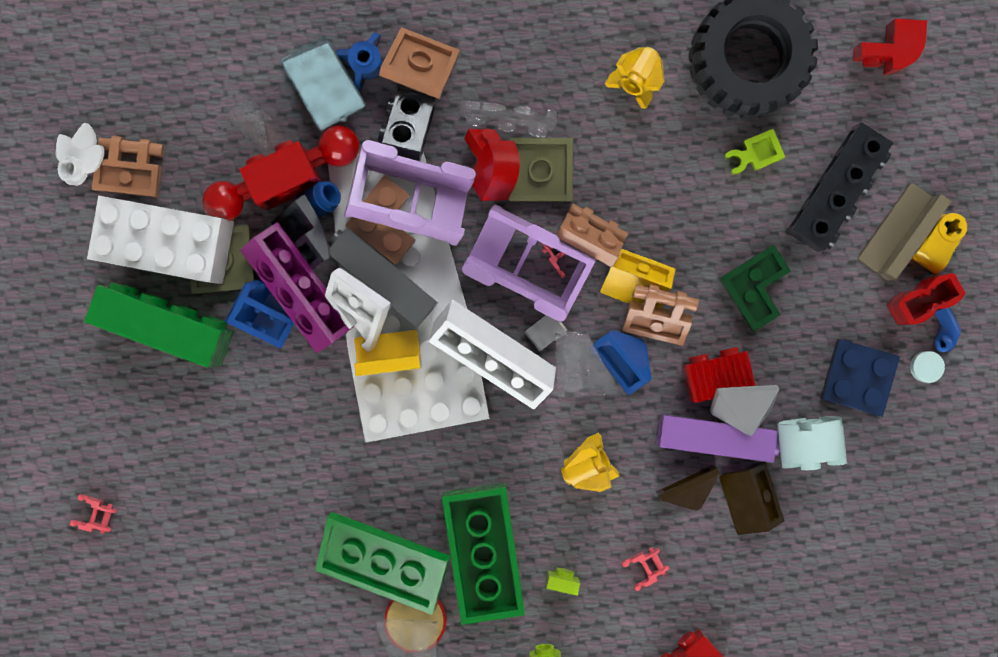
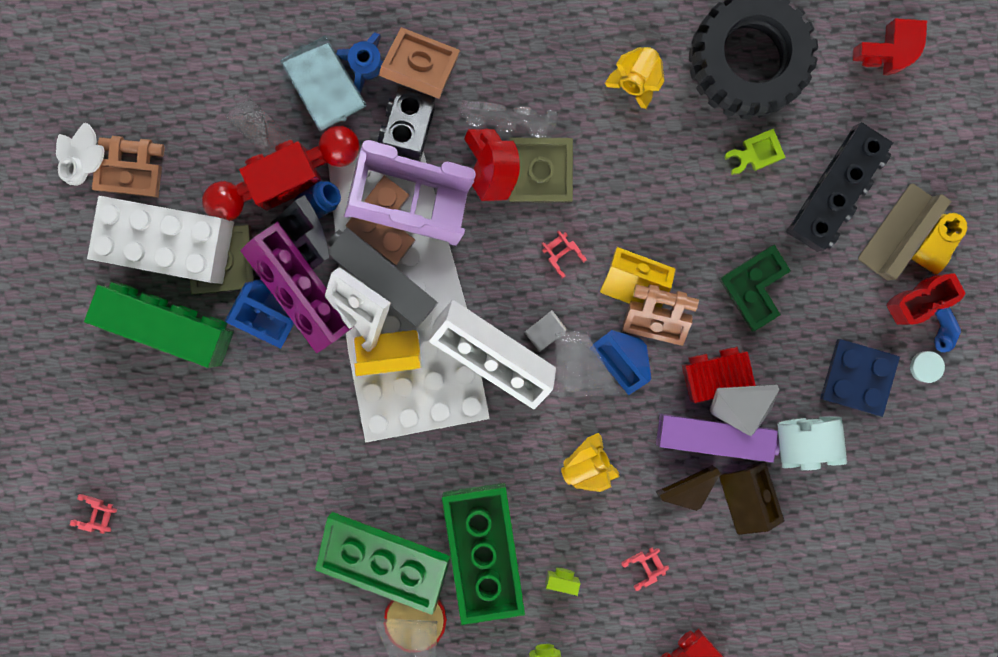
lavender piece [462,204,596,322] -> none
nougat plate [557,203,628,267] -> none

